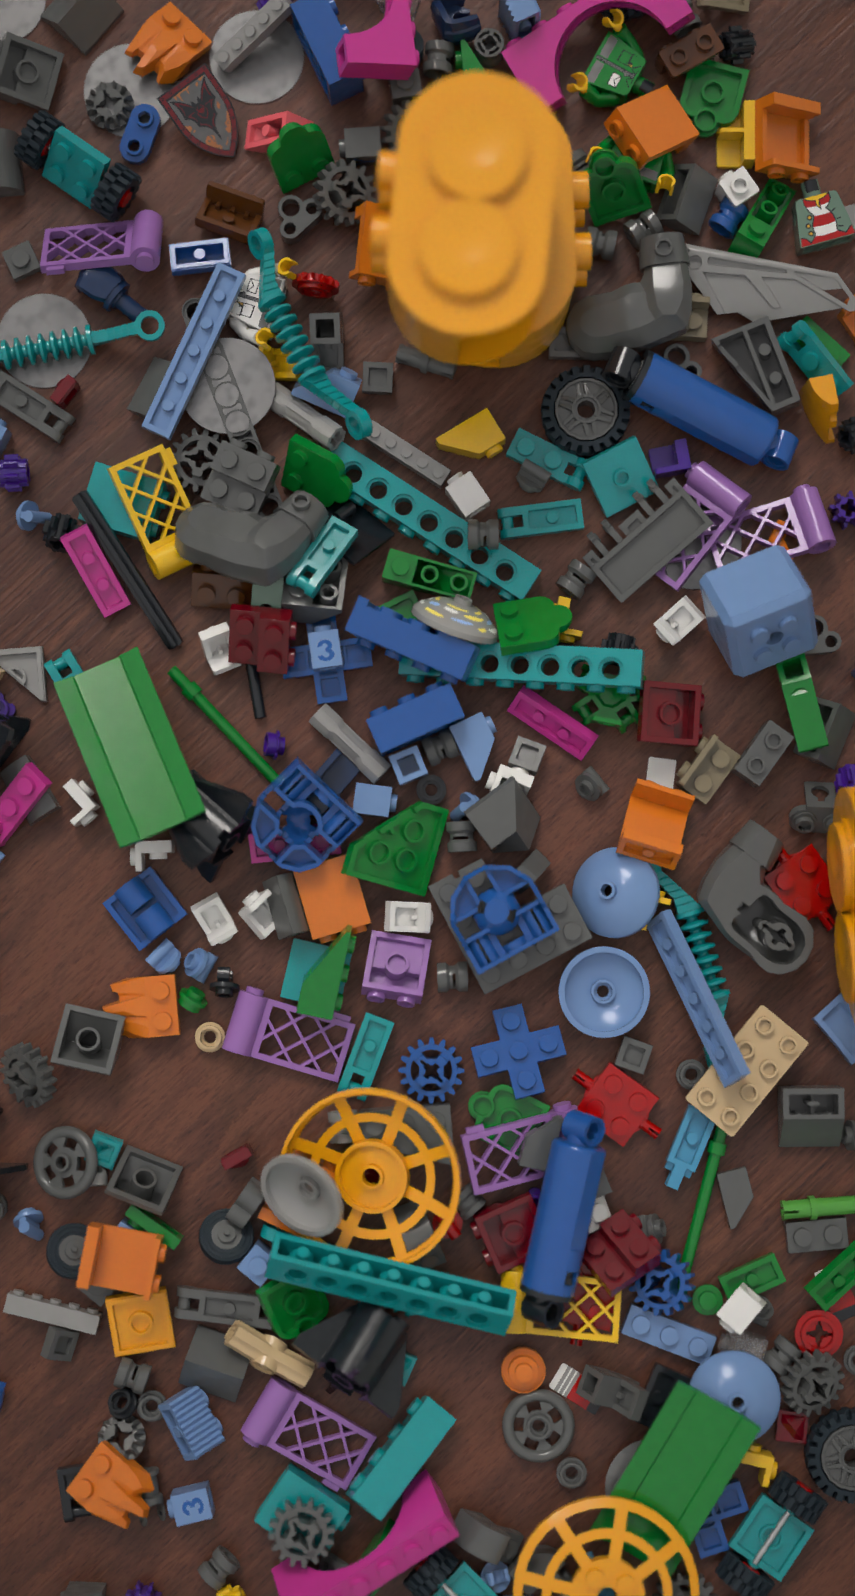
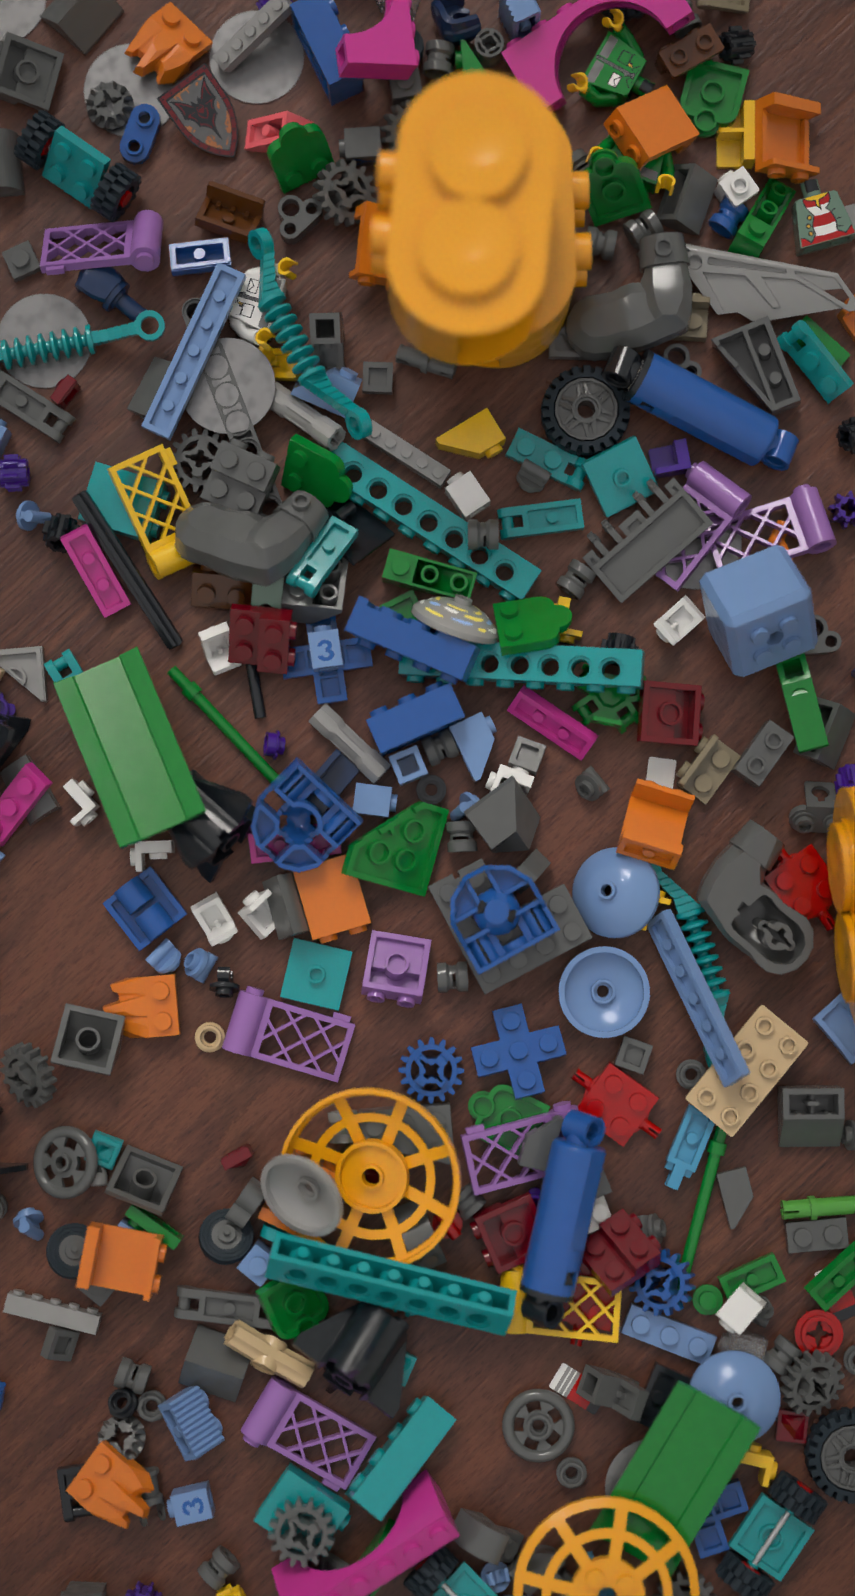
light orange plate [105,1286,176,1358] -> none
green plate [178,986,208,1013] -> none
red gear [292,272,340,298] -> none
green slope [296,925,356,1020] -> none
teal plate [337,1012,395,1102] -> none
white bracket [384,901,433,933] -> none
orange plate [501,1347,546,1393] -> none
light orange slope [799,374,839,444] -> none

